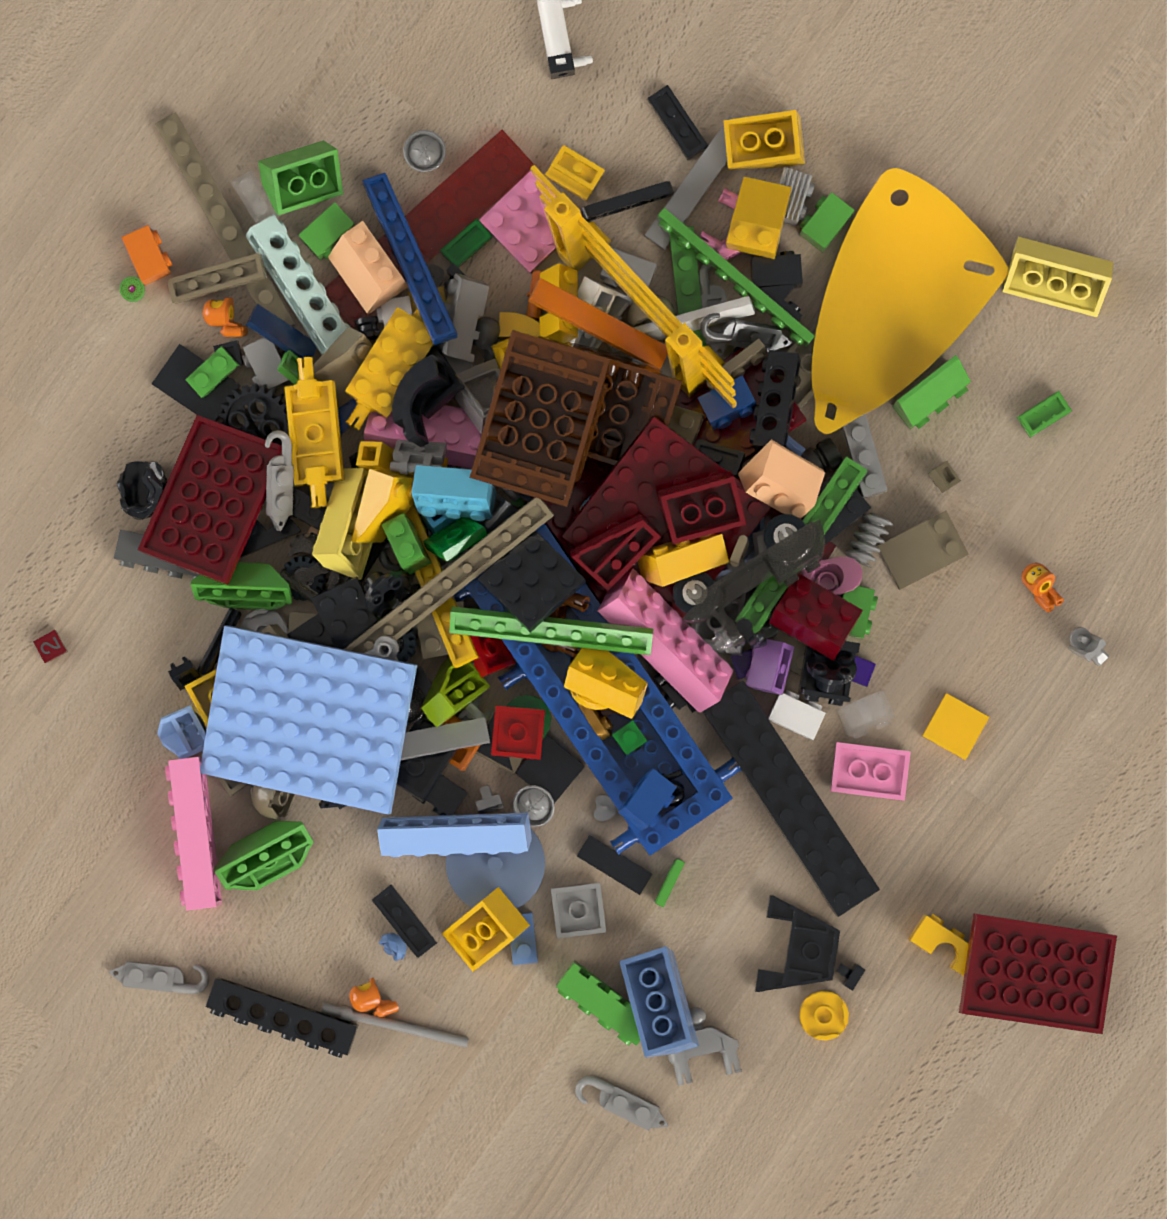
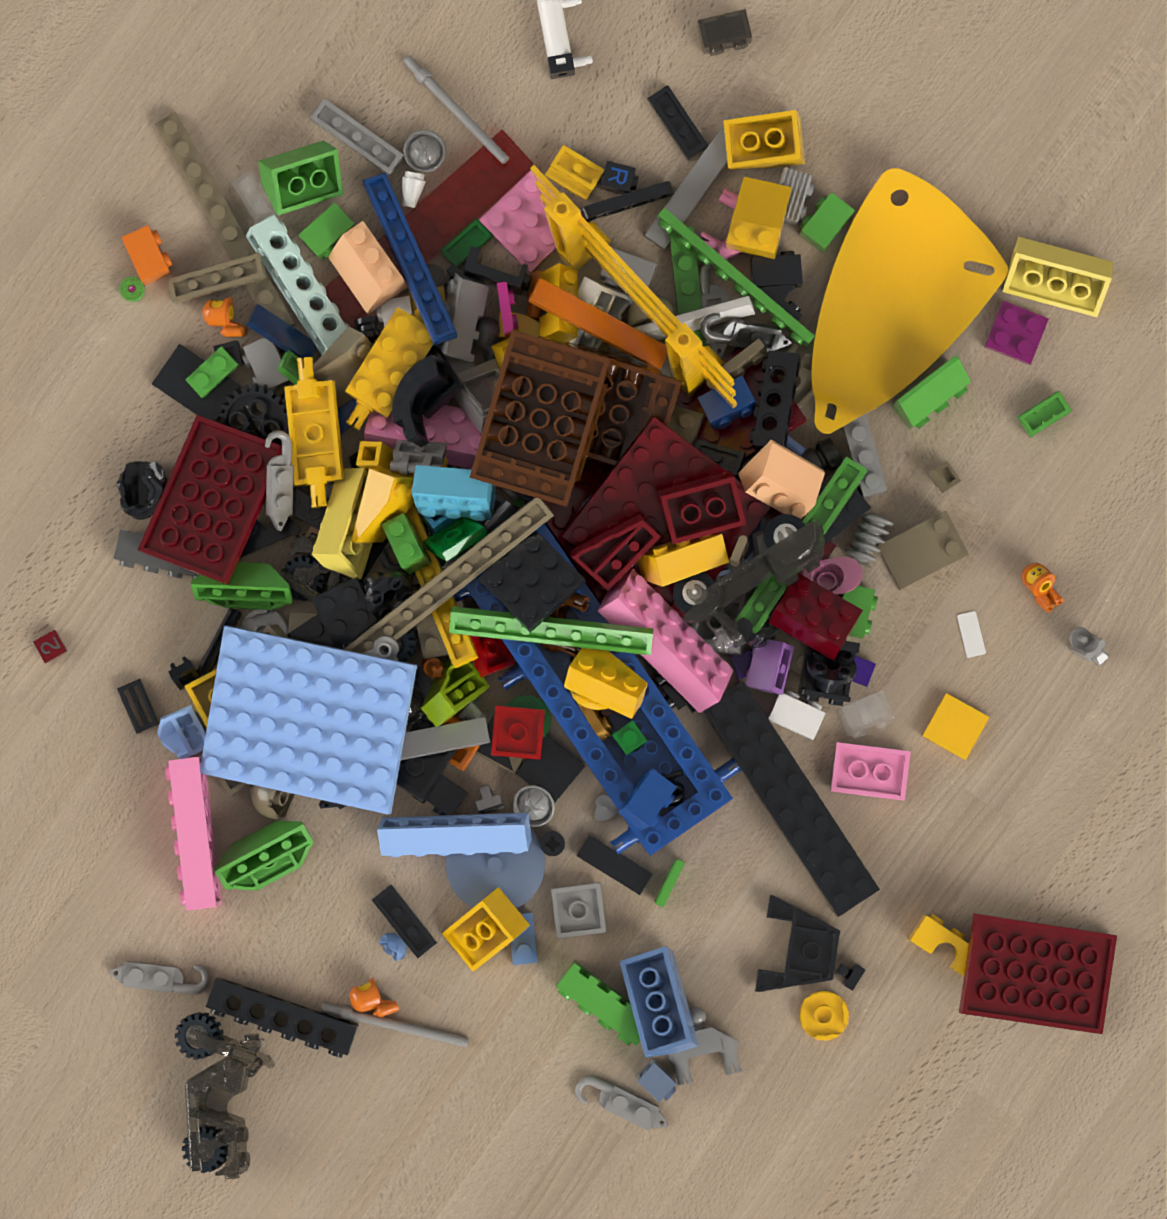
none -> black tile [117,679,160,734]
none -> clear smoke piece [174,1012,275,1179]
none -> light grey plate [310,98,404,176]
none -> white cone [402,171,426,208]
none -> light grey bar [404,56,509,164]
none -> orange axle [421,657,443,679]
none -> black panel [464,246,532,296]
none -> dark pink plate [497,282,519,338]
none -> black wheel [540,831,565,856]
none -> black brick [601,161,639,195]
none -> sand blue brick [636,1059,676,1102]
none -> clear smoke brick [697,9,752,56]
none -> white sticker [957,611,986,658]
none -> magenta plate [984,301,1049,365]

